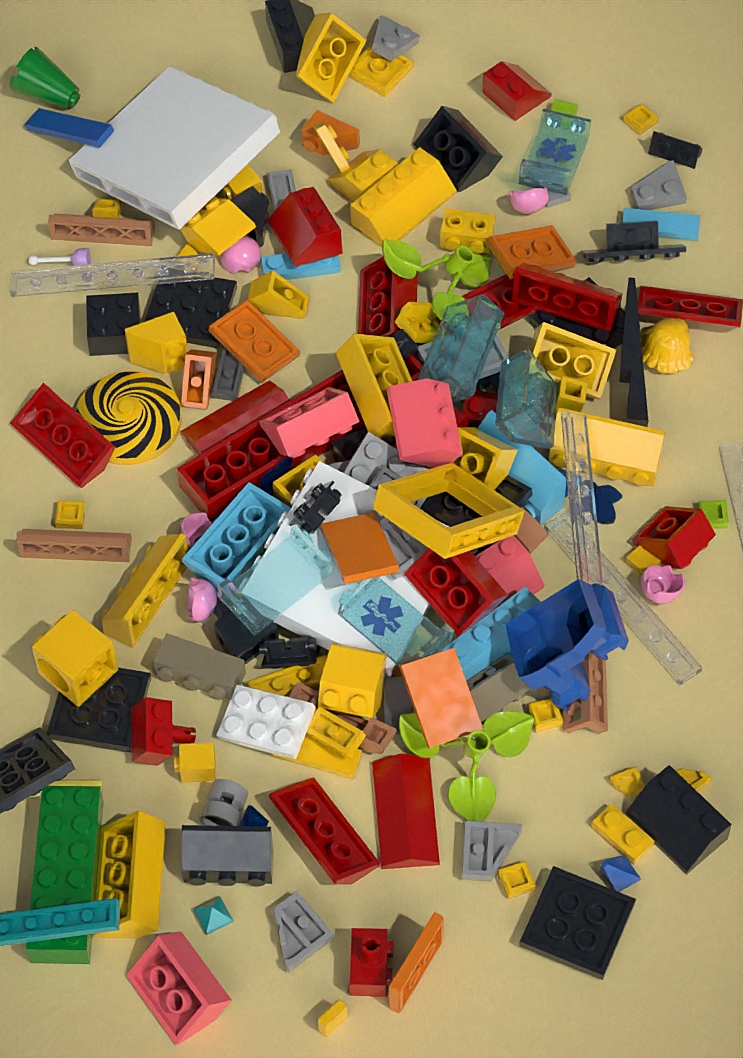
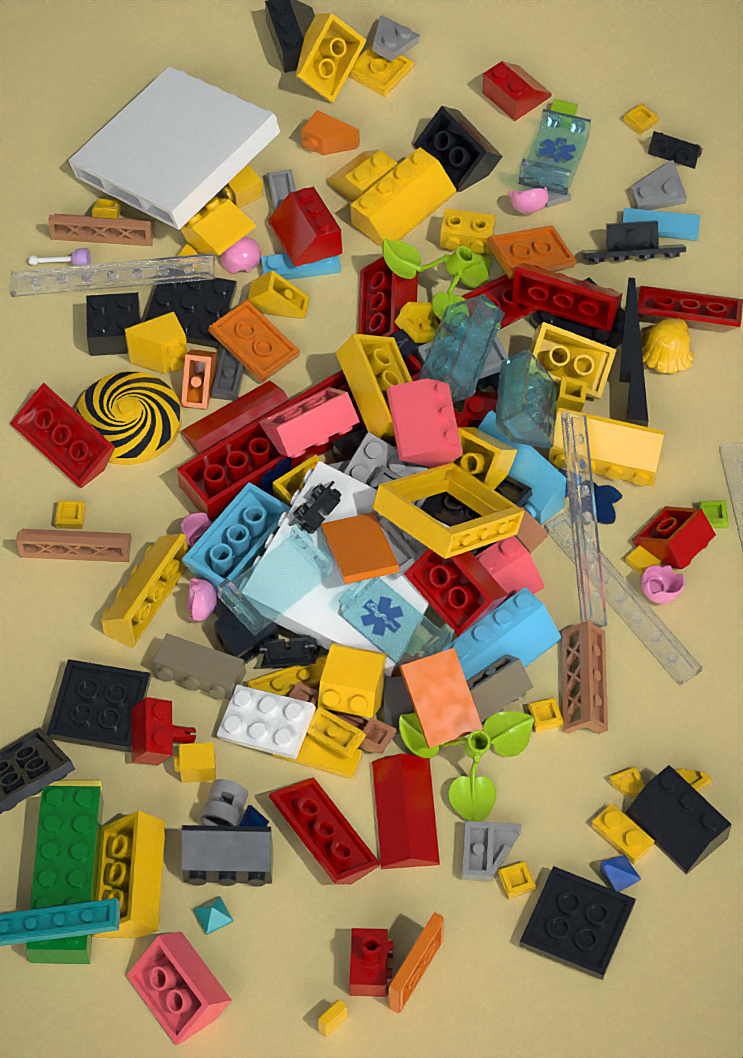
green cone [9,47,81,109] -> none
blue tile [24,108,114,148] -> none
yellow brick [32,609,118,707] -> none
black slope [230,186,269,247] -> none
light grey wing [274,891,334,972] -> none
yellow plate [313,122,350,173] -> none
blue piece [505,579,629,711] -> none

